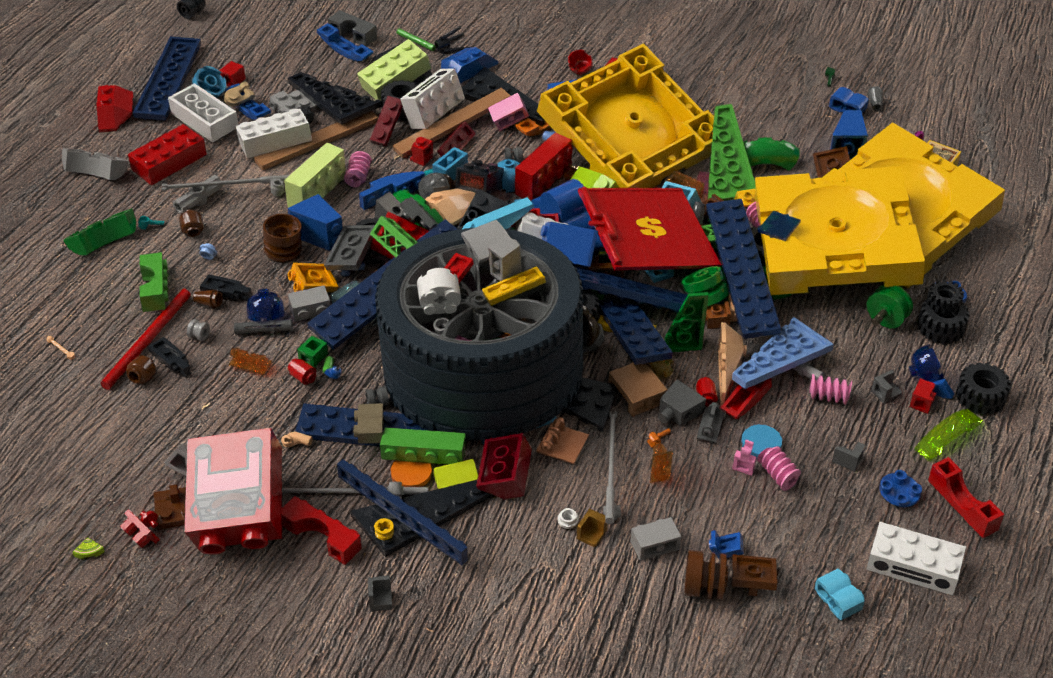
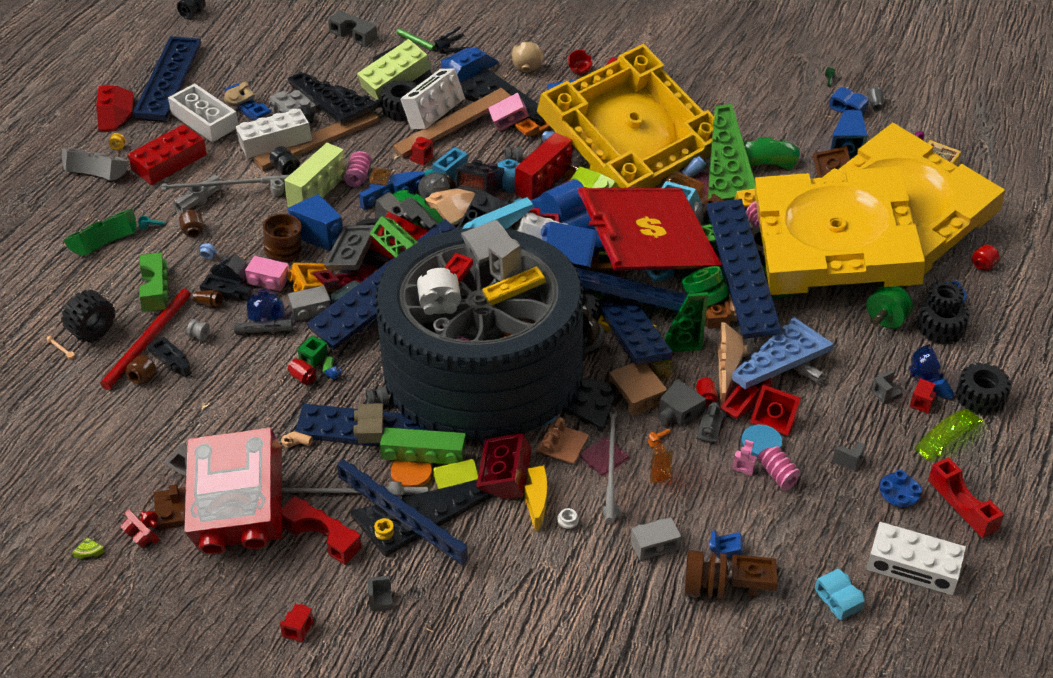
dark azure cylinder [192,66,226,98] -> none
red brick [219,61,246,87] -> none
clear orange hinge [229,348,272,375] -> none
blue slope [317,23,373,61] -> none
dark red plate [370,96,403,147] -> none
dark red plate [437,121,476,157] -> none
pearl gold panel [577,508,608,547] -> none
piece [758,211,801,241] -> none
bright pink piece [809,374,852,405] -> none
none -> black tyre [61,289,116,342]
none -> yellow bush [108,133,126,150]
none -> black slope [209,253,248,281]
none -> bright pink brick [245,256,289,291]
none -> black wheel [269,146,301,175]
none -> red brick [280,604,314,643]
none -> dark red slope [313,264,378,291]
none -> clear orange tile [369,168,391,186]
none -> tan cylinder [512,42,543,73]
none -> yellow slope [525,465,547,531]
none -> clear pink piece [579,437,629,476]
none -> medium blue cone [680,156,707,180]
none -> red slope [750,385,801,436]
none -> red head [972,245,1000,271]

